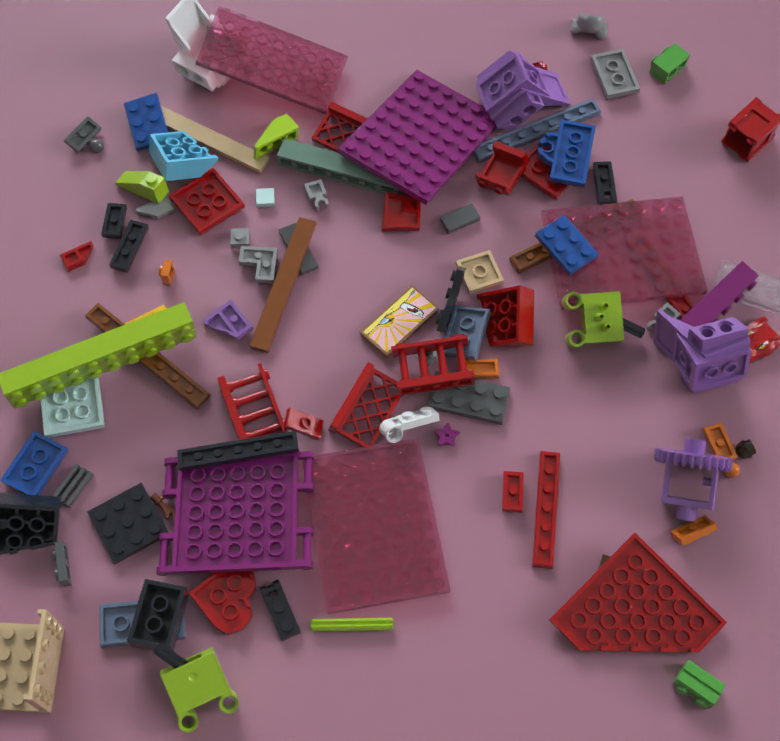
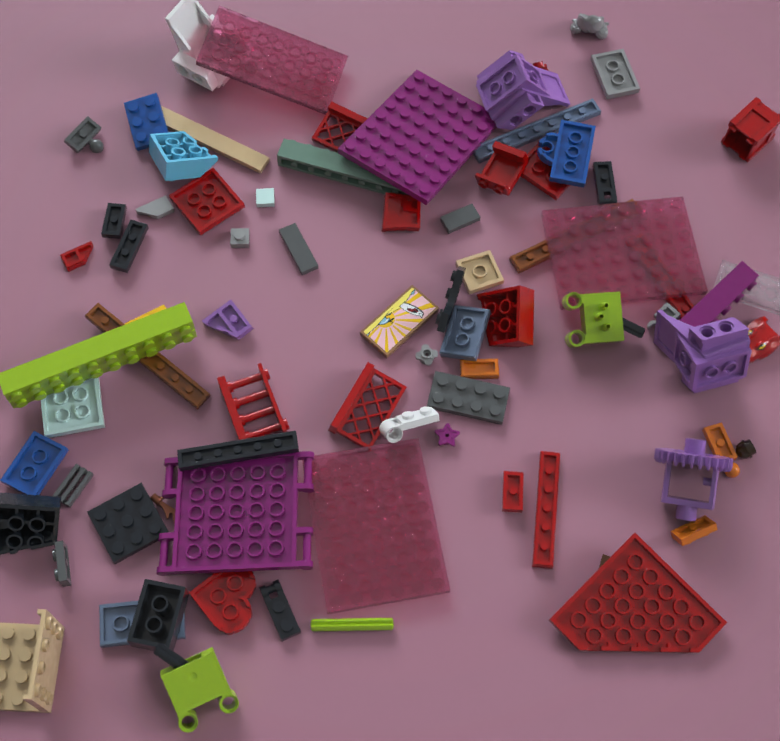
lime slope [115,171,169,204] -> none
orange plate [159,259,175,285] -> none
light grey plate [239,246,278,284] -> none
dark orange tile [250,217,317,353] -> none
lime slope [253,114,299,160] -> none
red plate [284,408,324,440] -> none
light grey plate [304,179,328,211] -> none
red fence [391,334,475,396] -> none
blue plate [535,215,599,276] -> none
bright green brick [649,43,690,84] -> none
bright green brick [672,660,726,709] -> none

